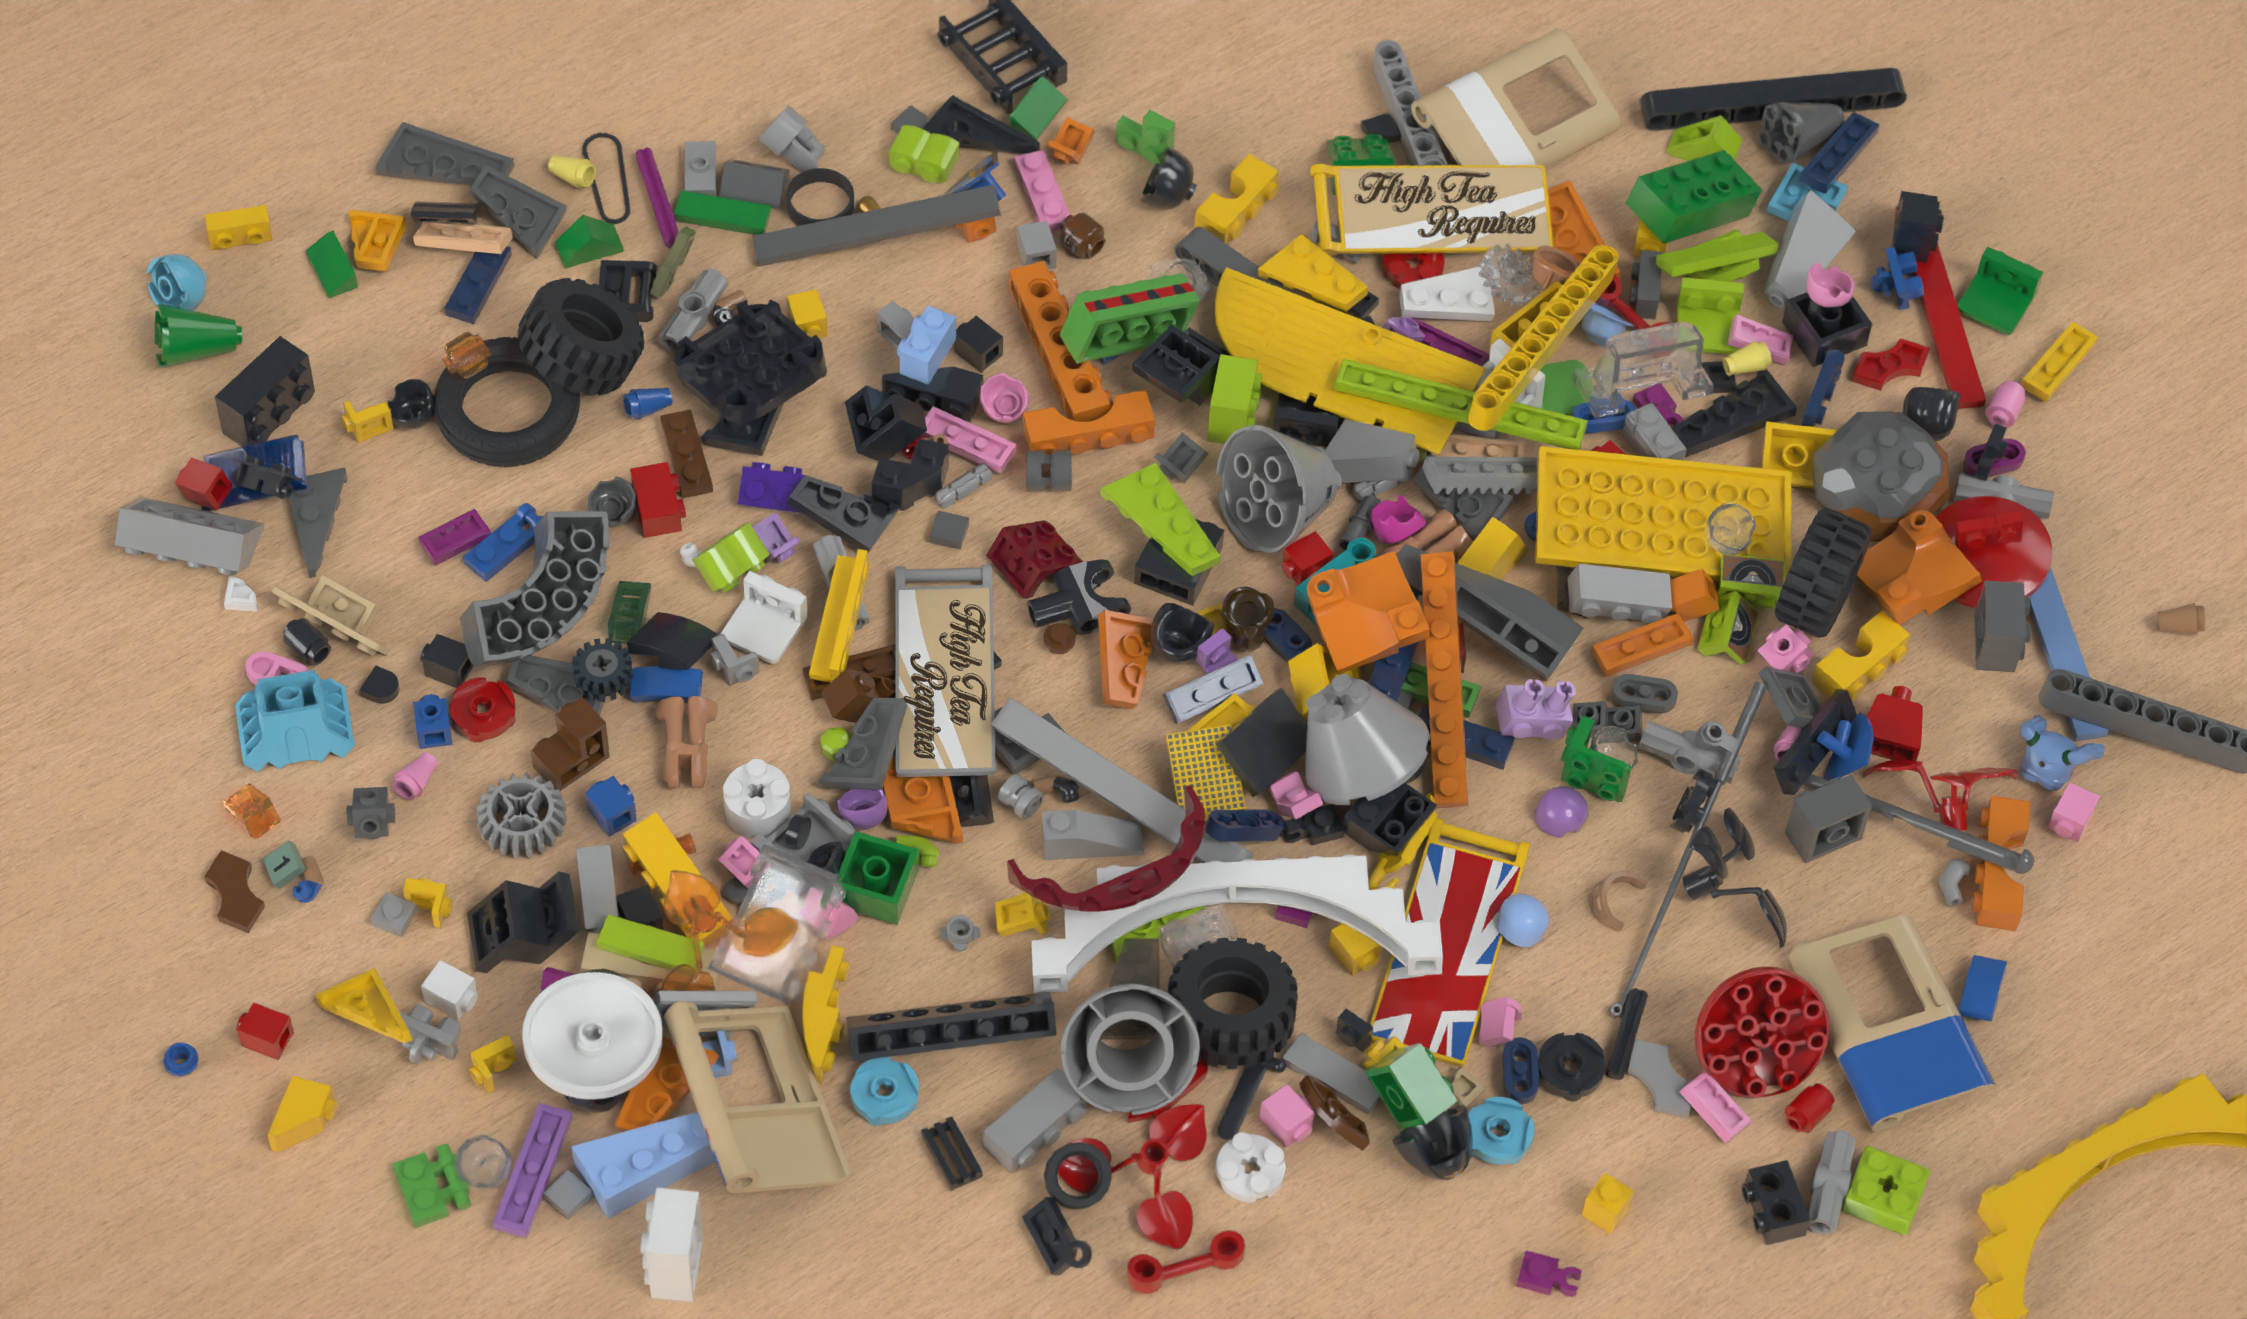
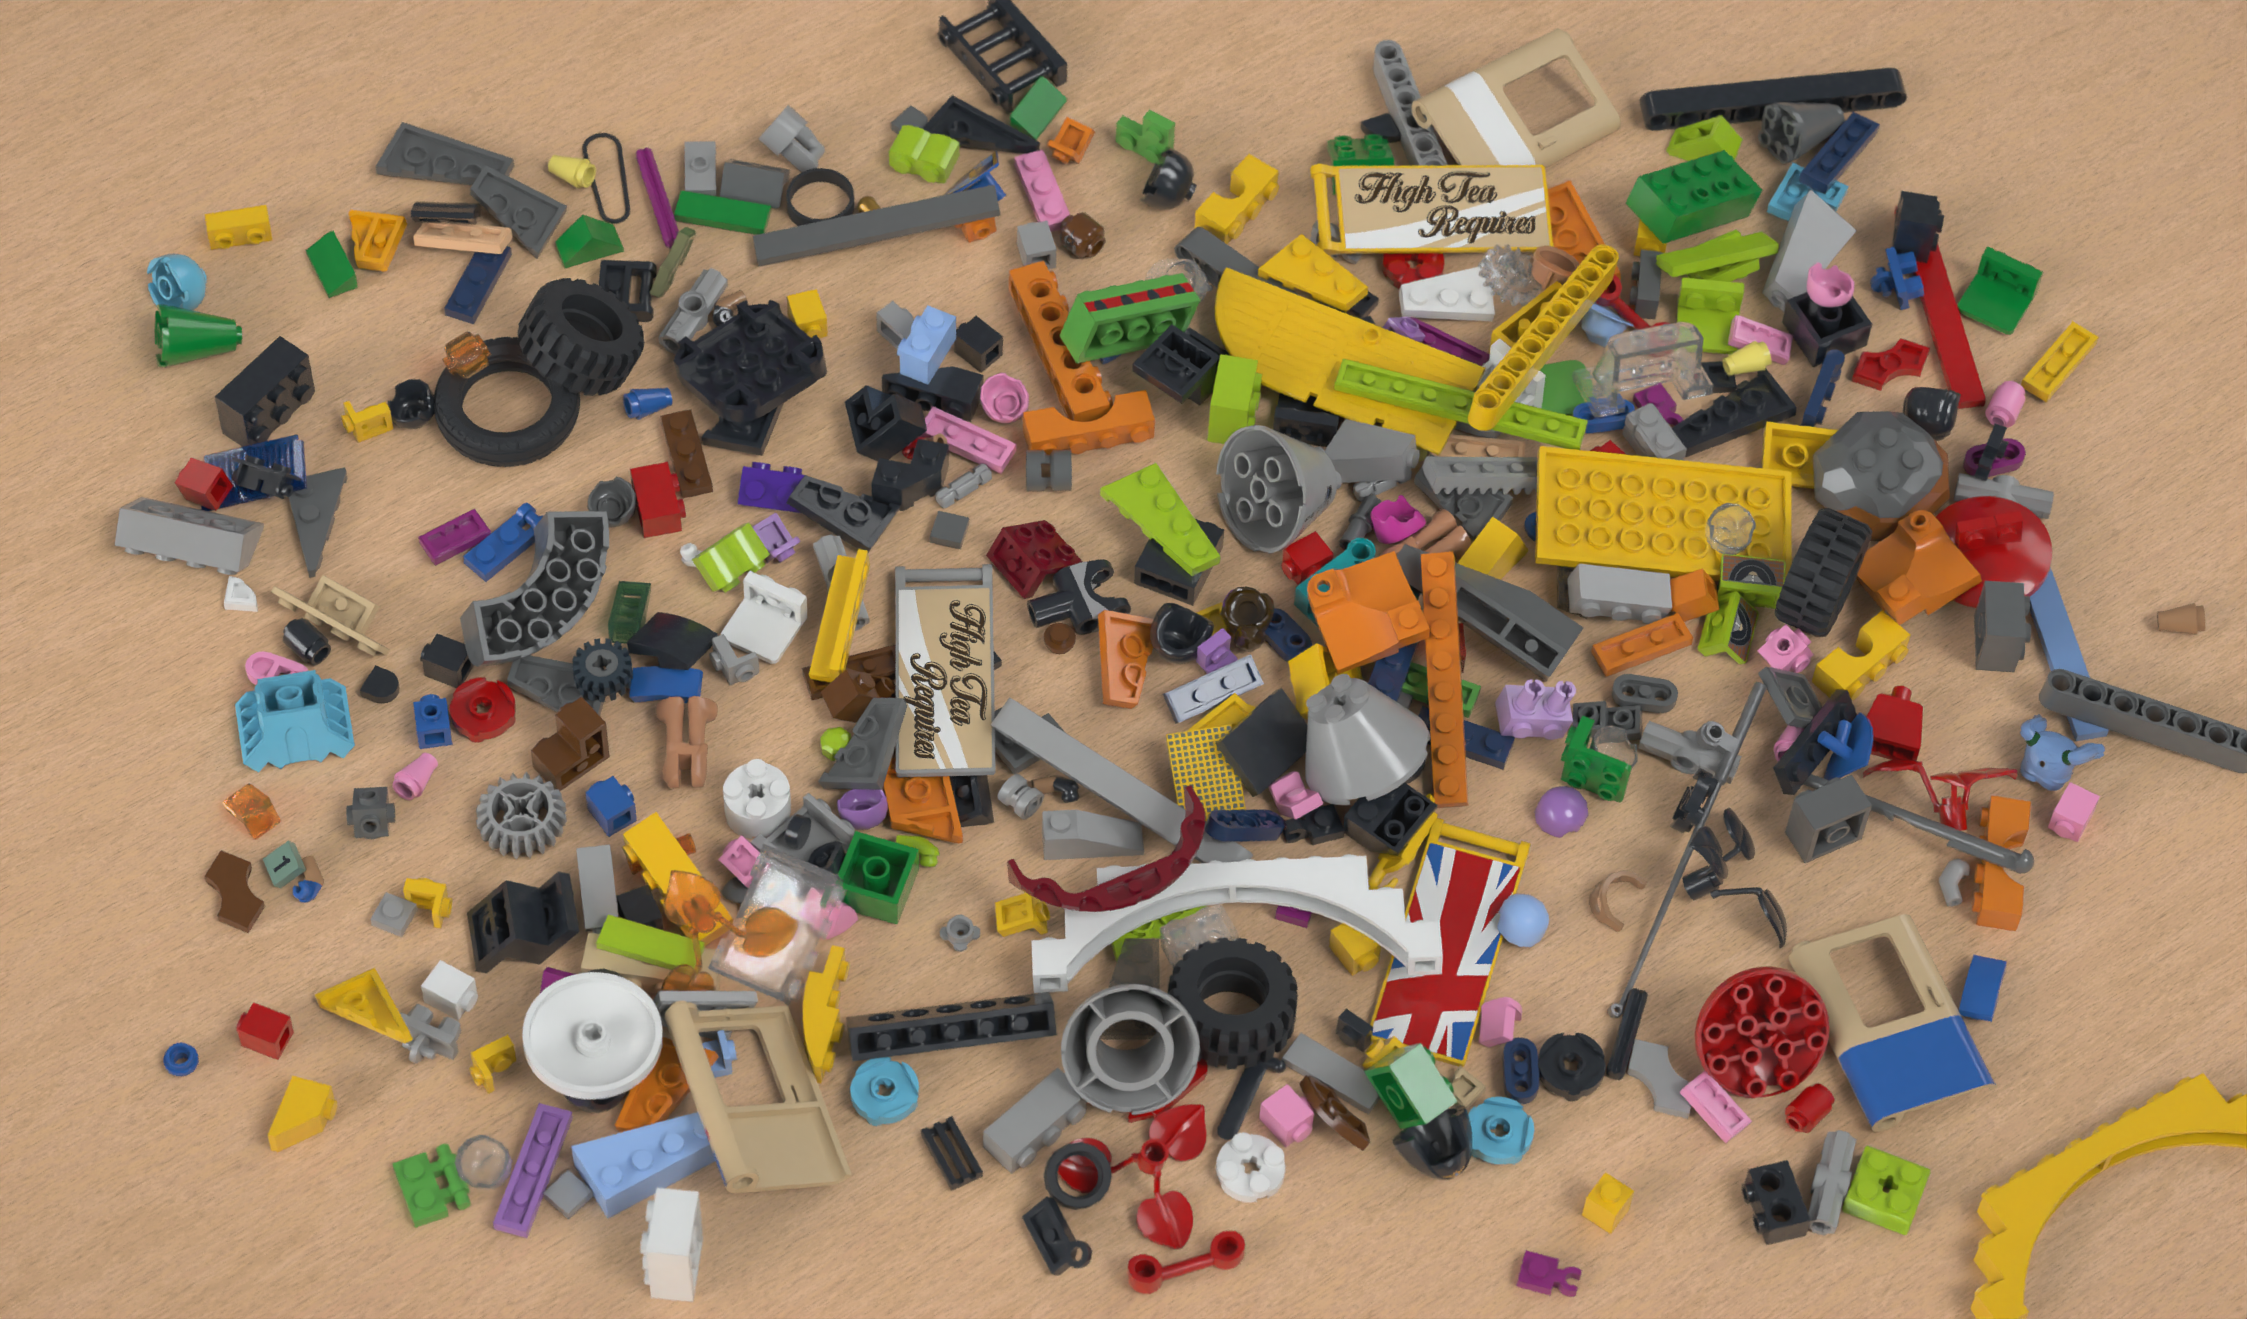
dark grey bracket [1154,432,1208,483] -> none

